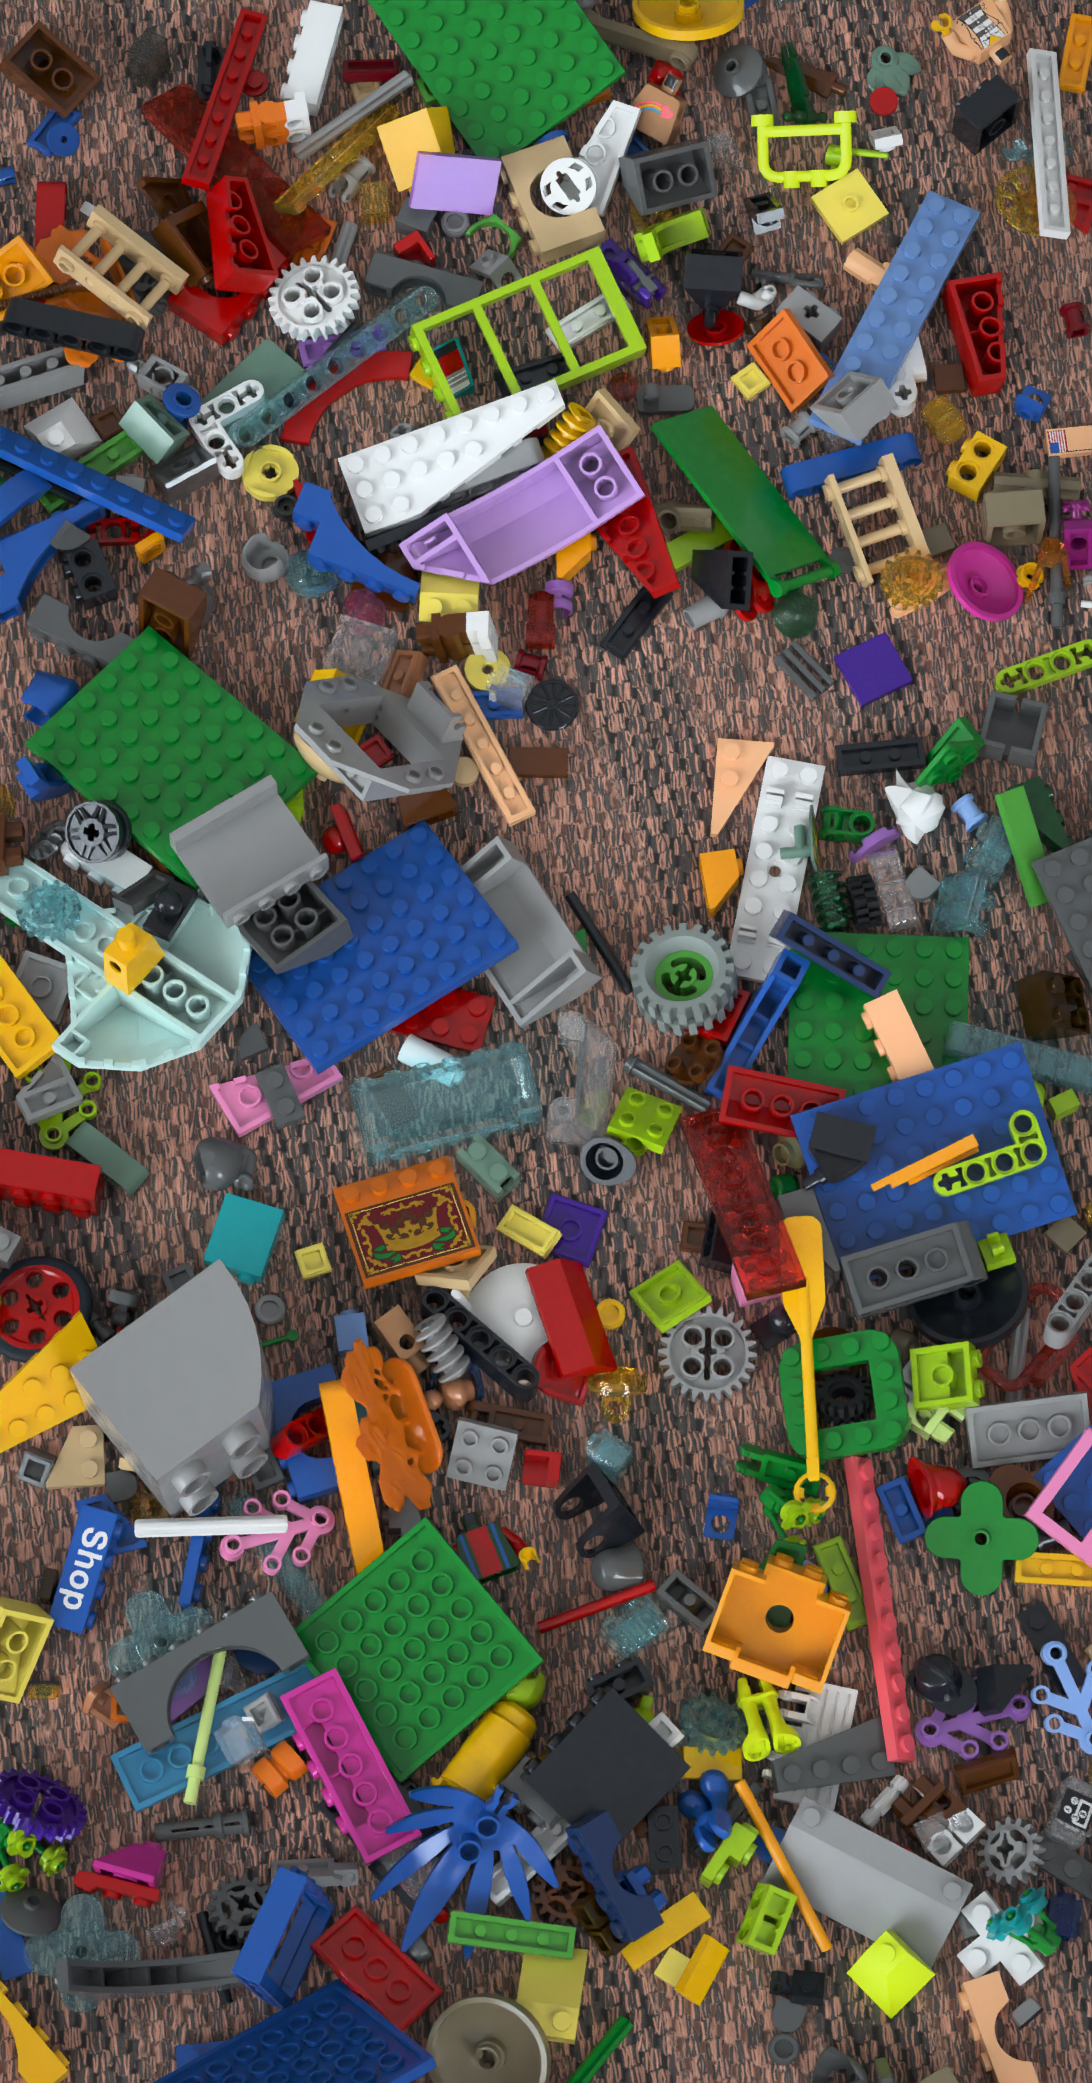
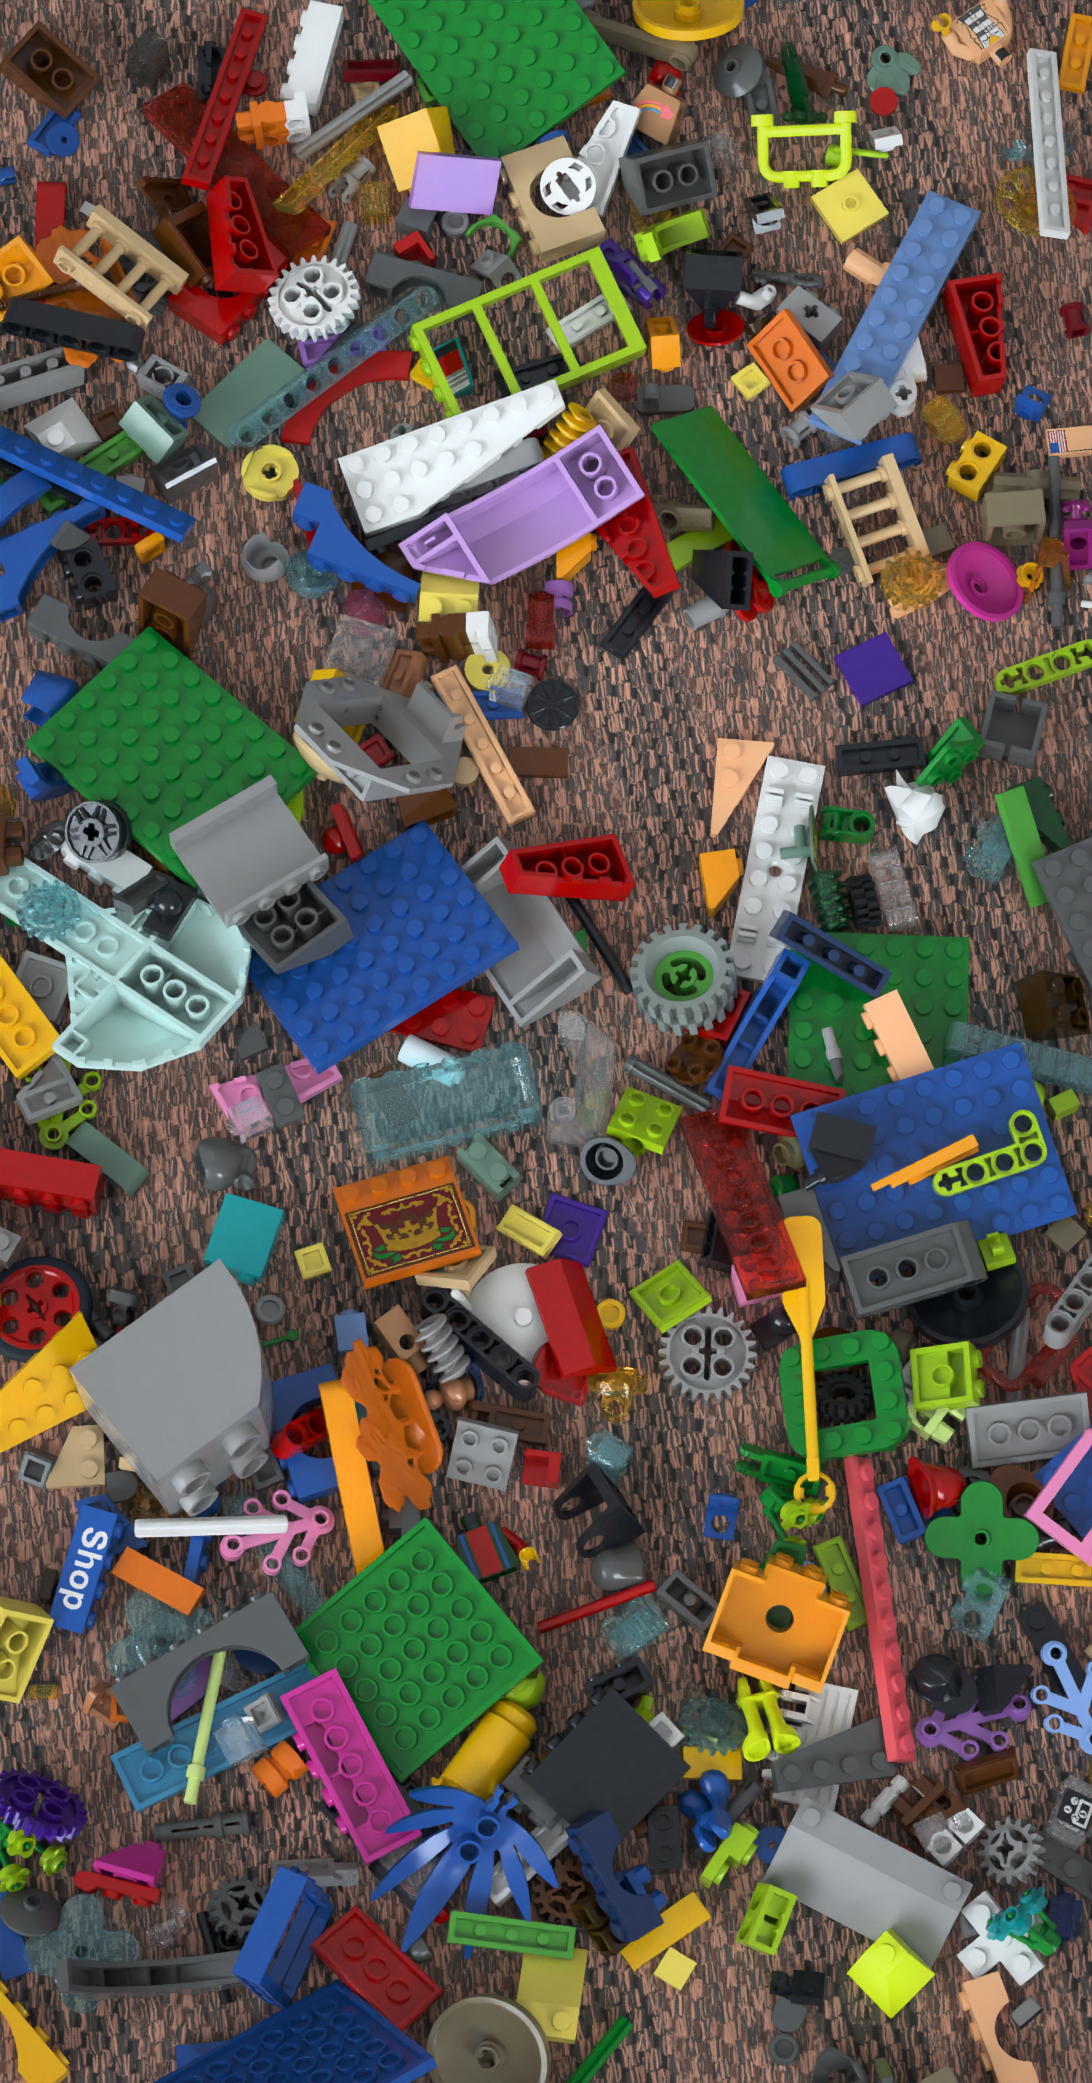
yellow torso [103,922,165,995] -> none
white beam [189,380,265,480] -> none
pearl dark grey plate [272,494,297,522] -> none
yellow tile [674,1934,730,2006] -> none
light orange piece [734,1779,833,1952] -> none
clear green hair [770,588,818,639] -> none
medium lavender tile [848,825,901,865] -> none
light grey tile [905,865,941,901] -> none
clear light blue plate [929,869,995,938] -> none
light blue bush [950,793,989,832] -> none
black brick [952,74,1021,156] -> none
none -> orange tile [111,1547,206,1618]
none -> clear brick [225,1094,274,1144]
none -> red wedge [499,834,636,902]
none -> light grey piece [821,1027,845,1084]
none -> clear light blue brick [950,1566,1012,1643]

